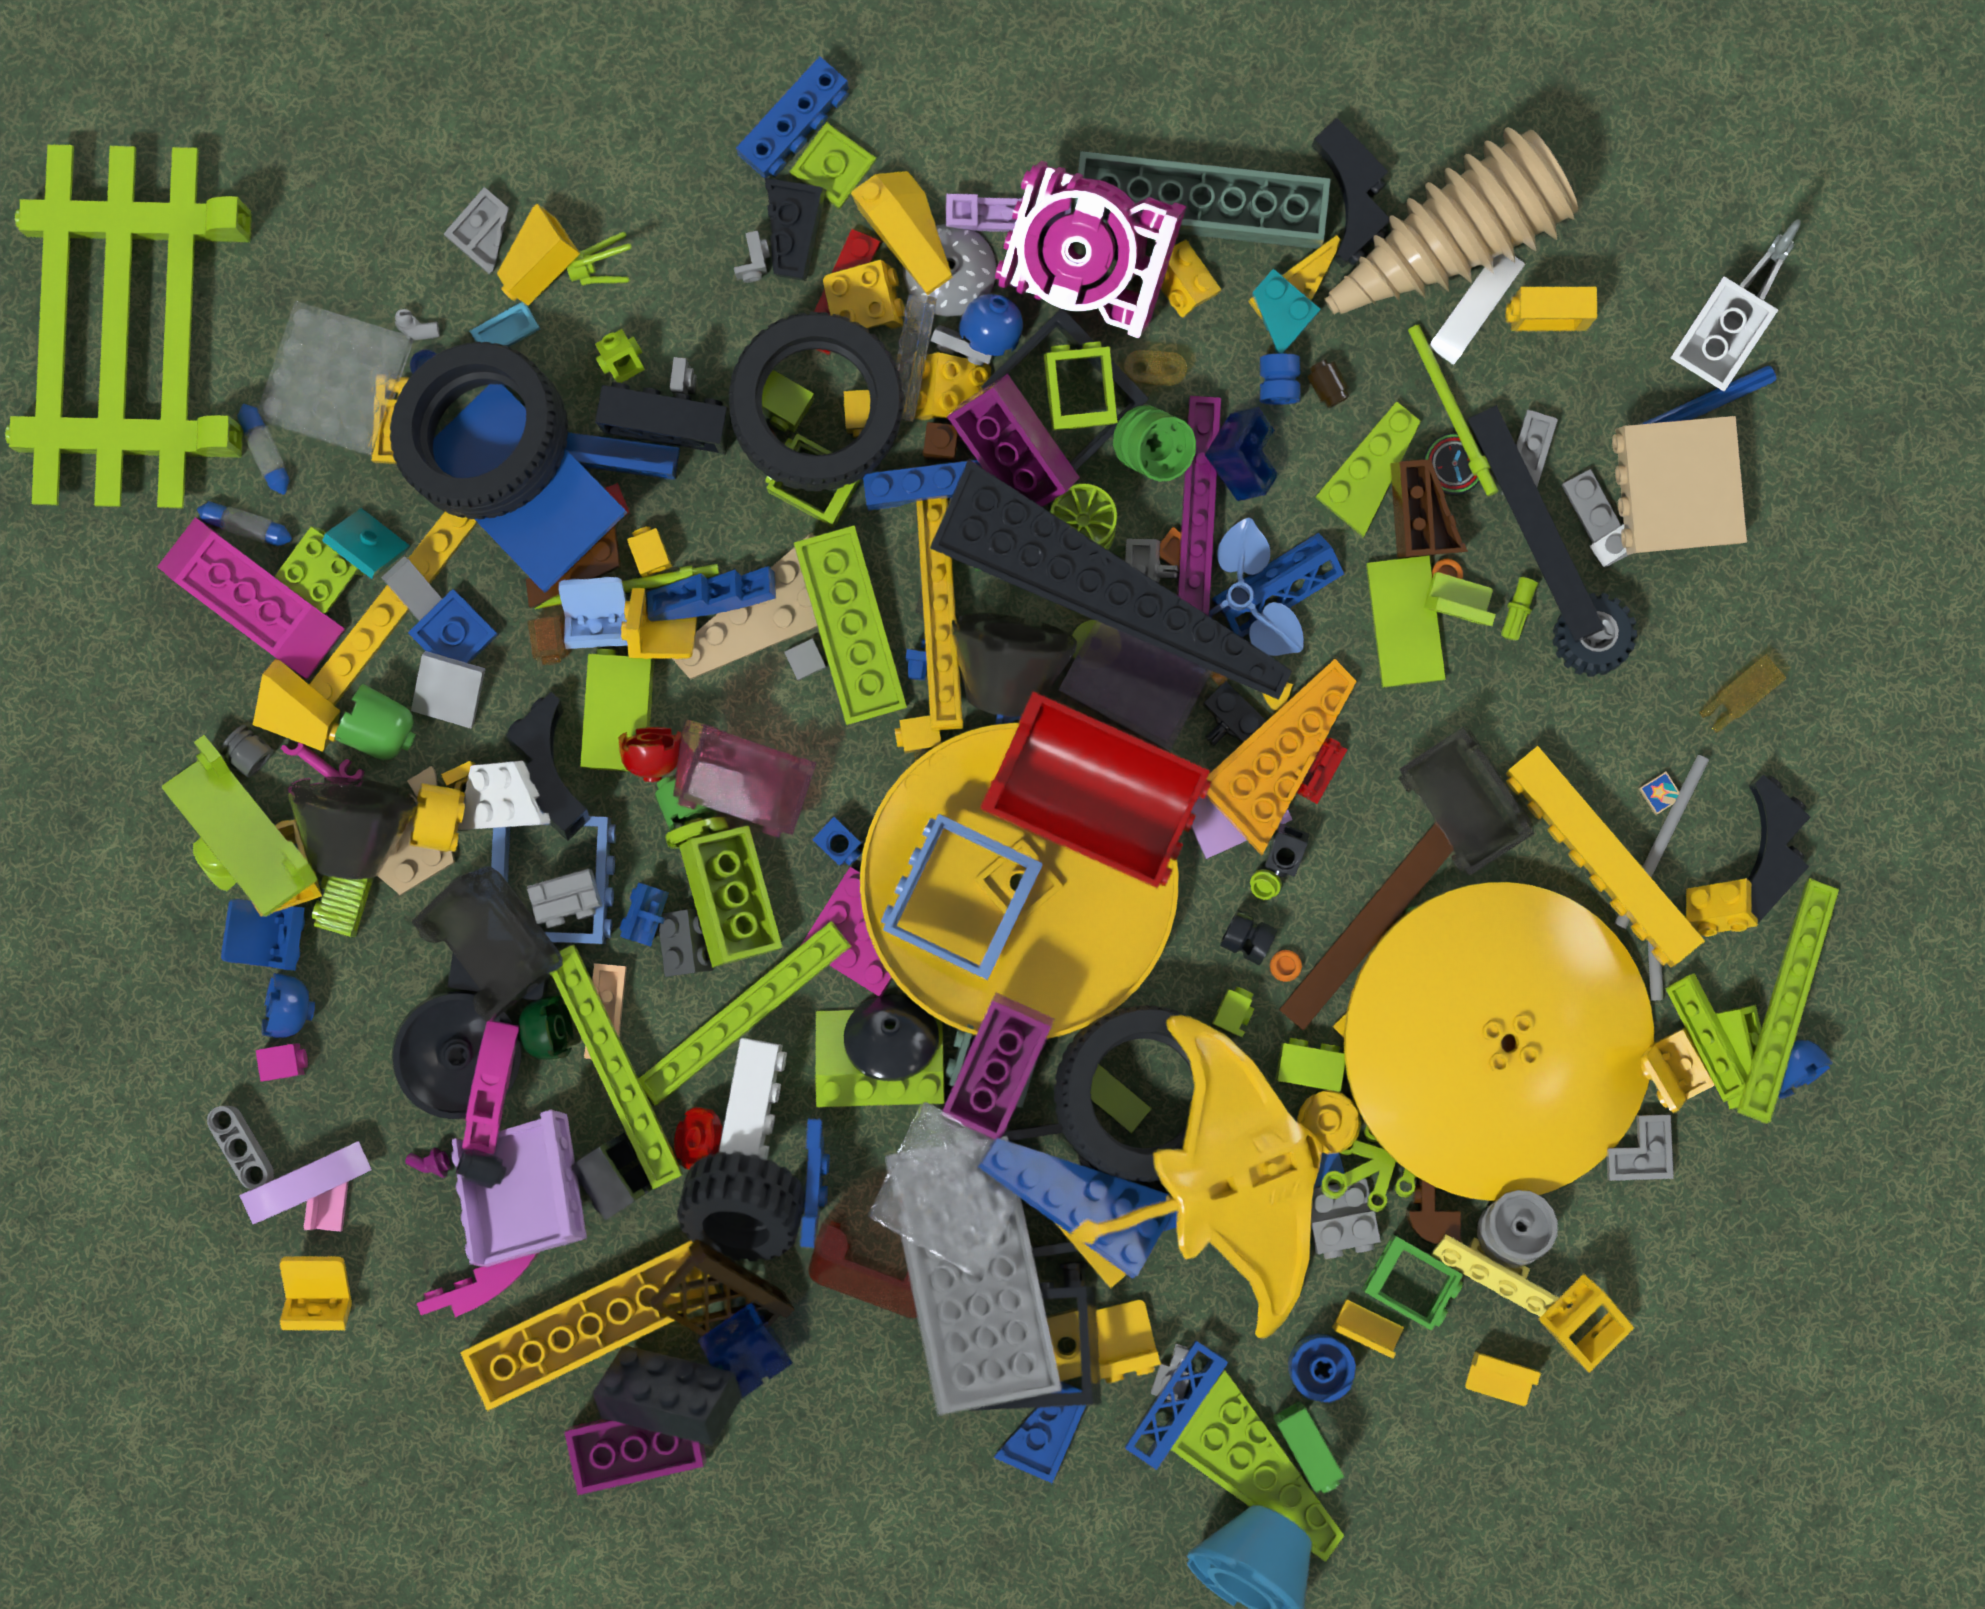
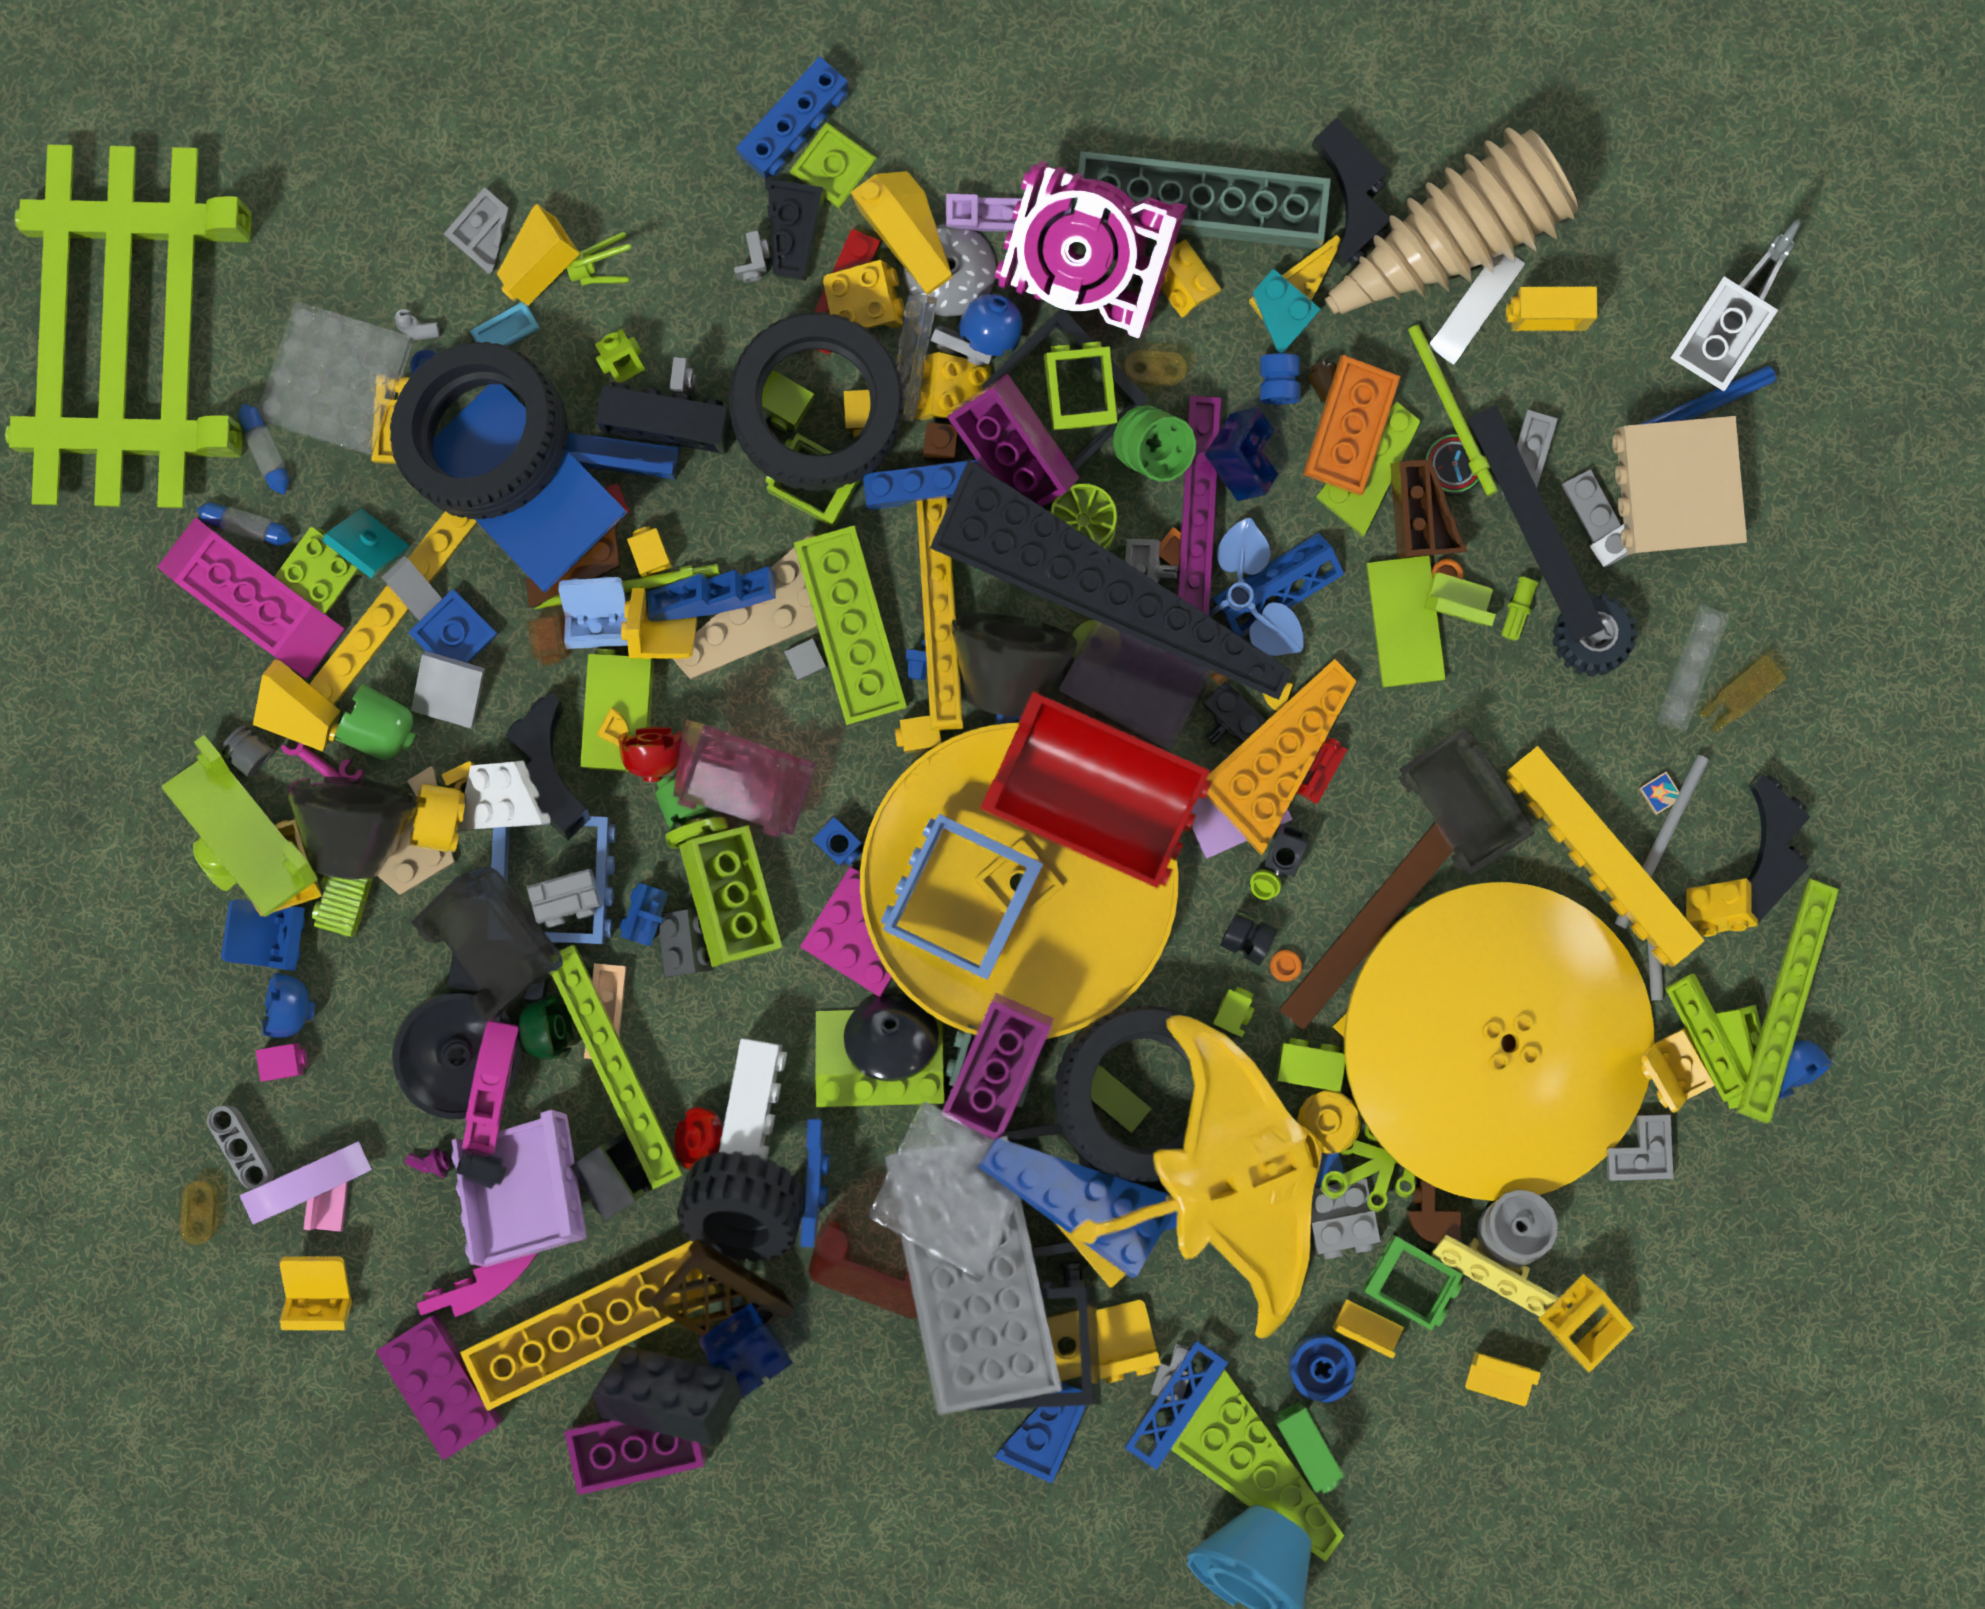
lime tile [639,921,852,1106] -> none
none -> clear yellow plate [180,1181,217,1245]
none -> magenta brick [376,1313,503,1460]
none -> yellow tile [597,707,629,747]
none -> orange tile [1302,355,1401,496]
none -> clear plate [1655,604,1730,733]

